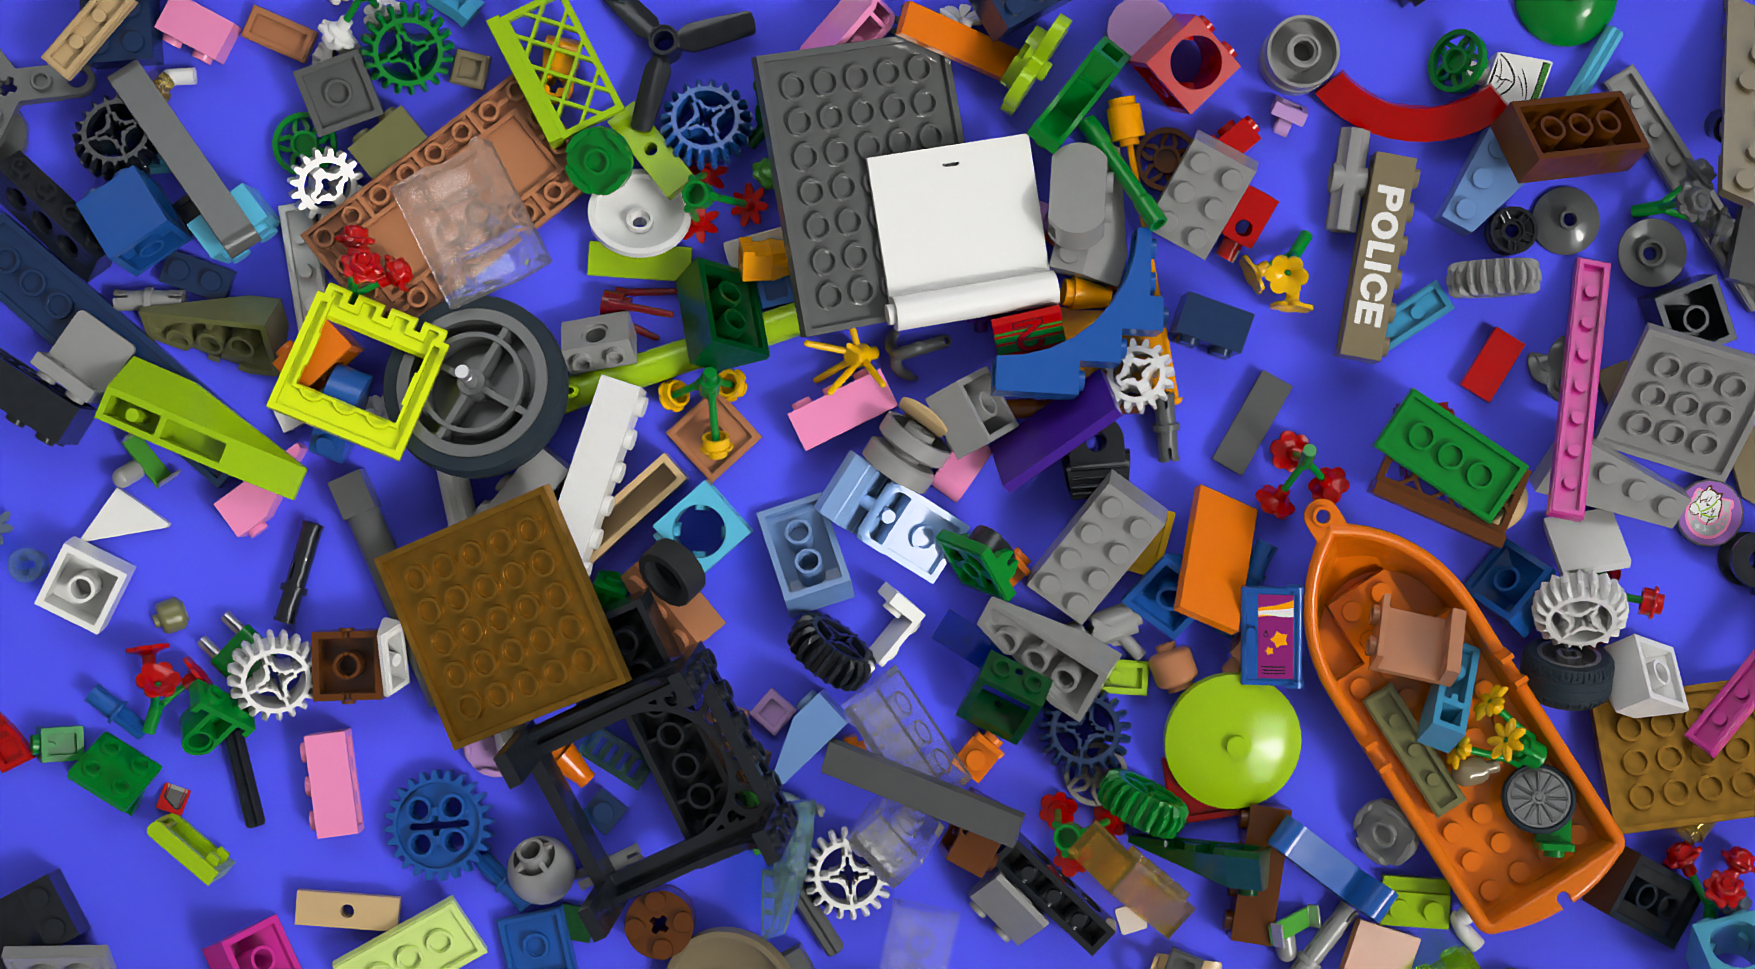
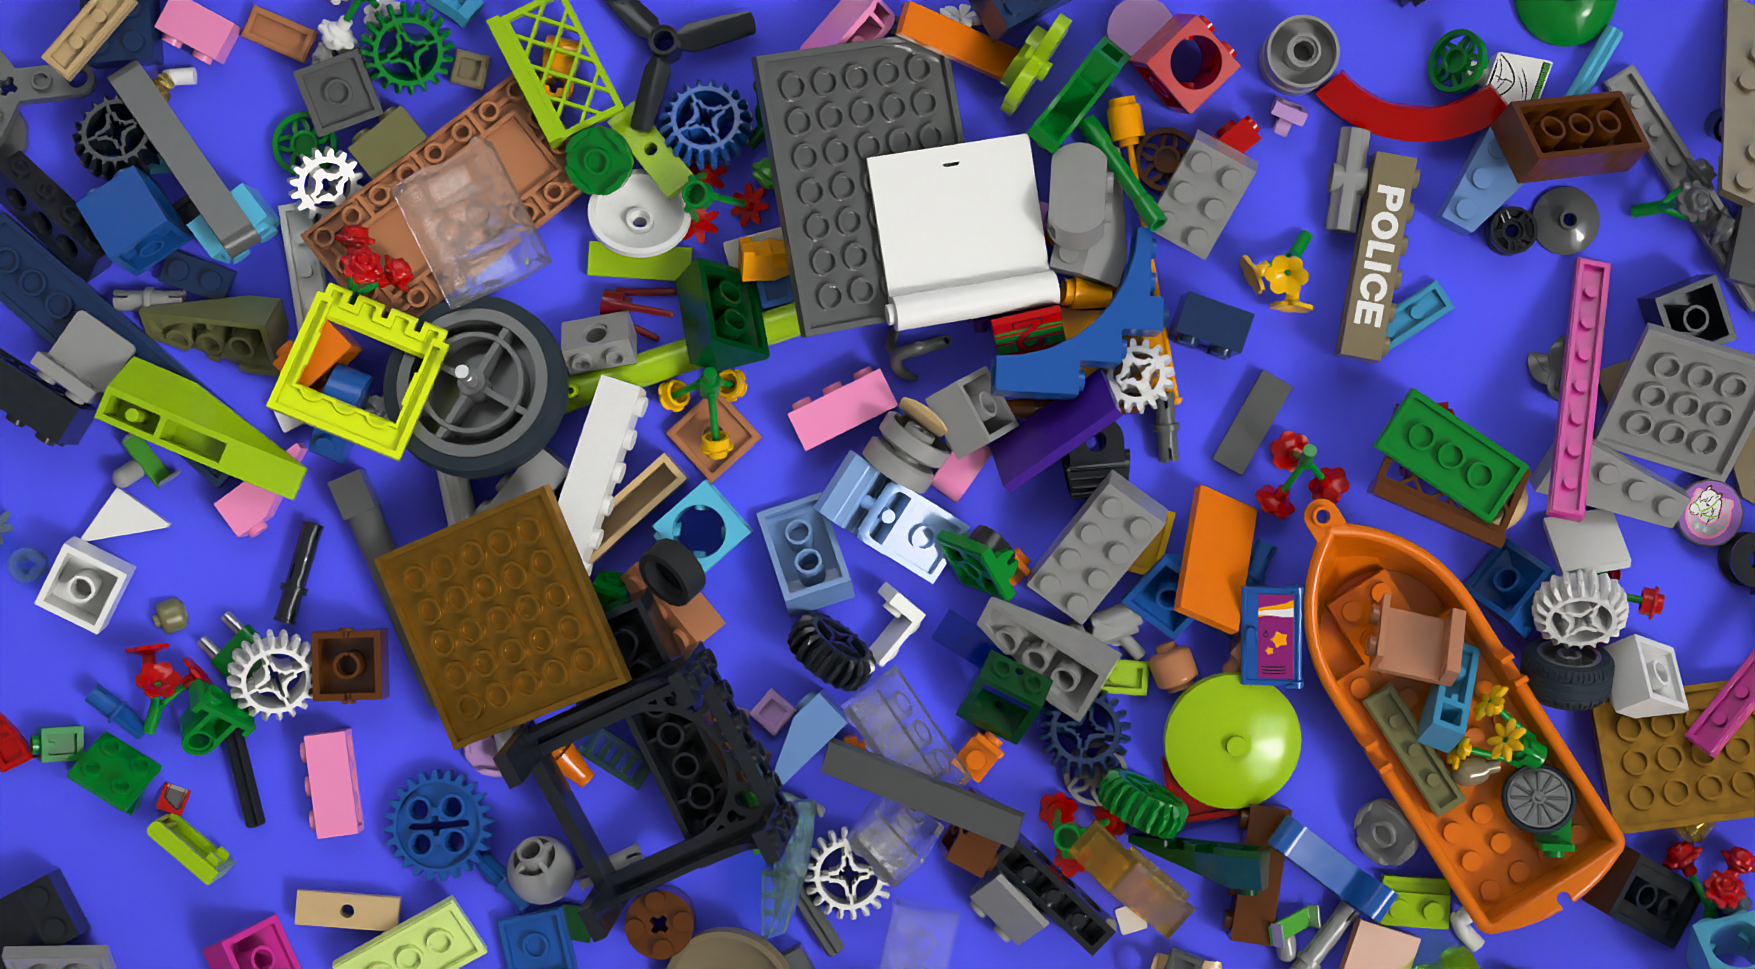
white slope [377,617,410,697] -> none
dark blue plate [583,787,629,835] -> none
yellow plant [804,328,886,396] -> none
red torso [1216,184,1279,263] -> none
light grey gear [1446,257,1542,299] -> none
red tile [1458,327,1526,403] -> none
dark grey dish [1617,218,1687,287] -> none

